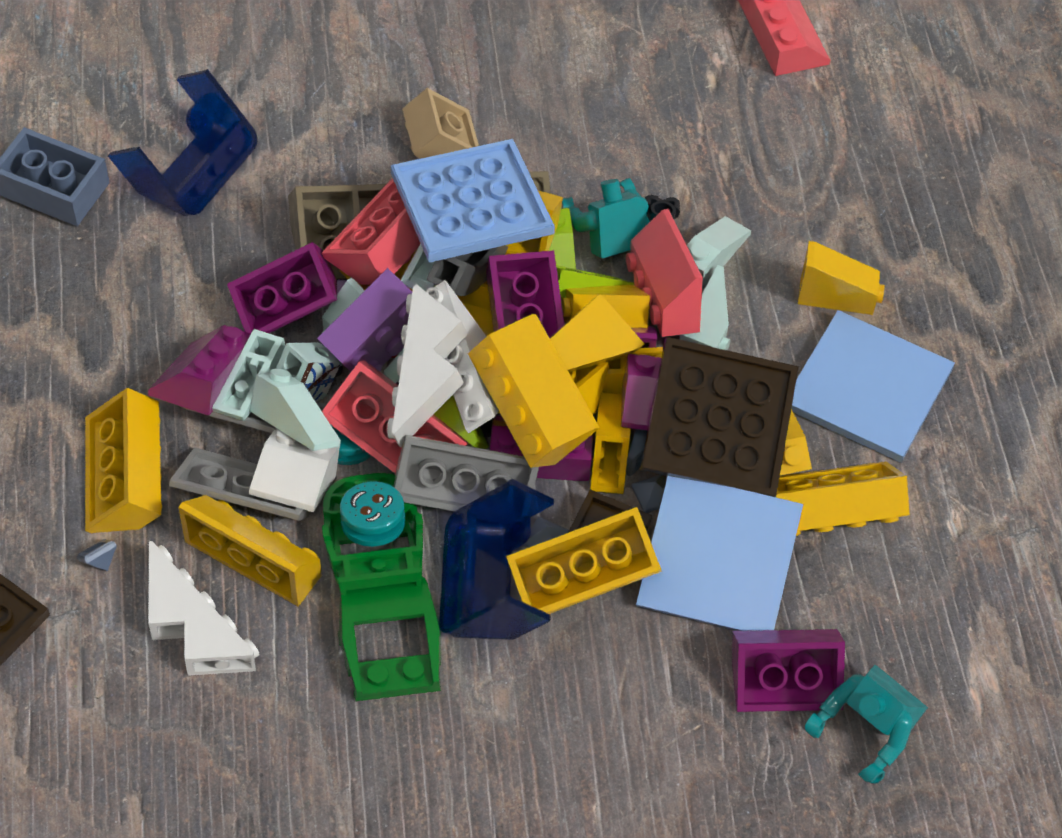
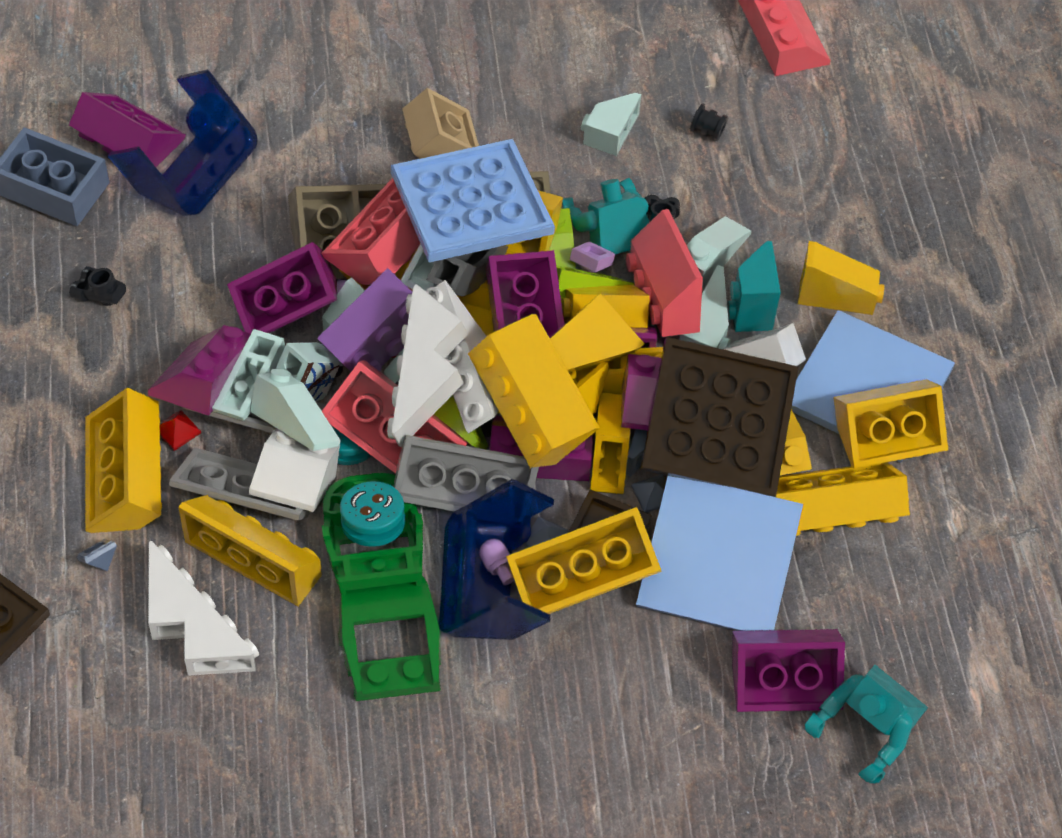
none -> magenta slope [69,92,186,170]
none -> black plate [69,266,126,306]
none -> red slope [160,410,201,451]
none -> lavender cylinder [480,539,514,585]
none -> lavender plate [570,241,615,272]
none -> light aqua slope [581,93,641,156]
none -> black bush [690,103,728,141]
none -> white slope [723,323,806,366]
none -> teal slope [727,241,781,332]
none -> yellow slope [833,379,948,469]

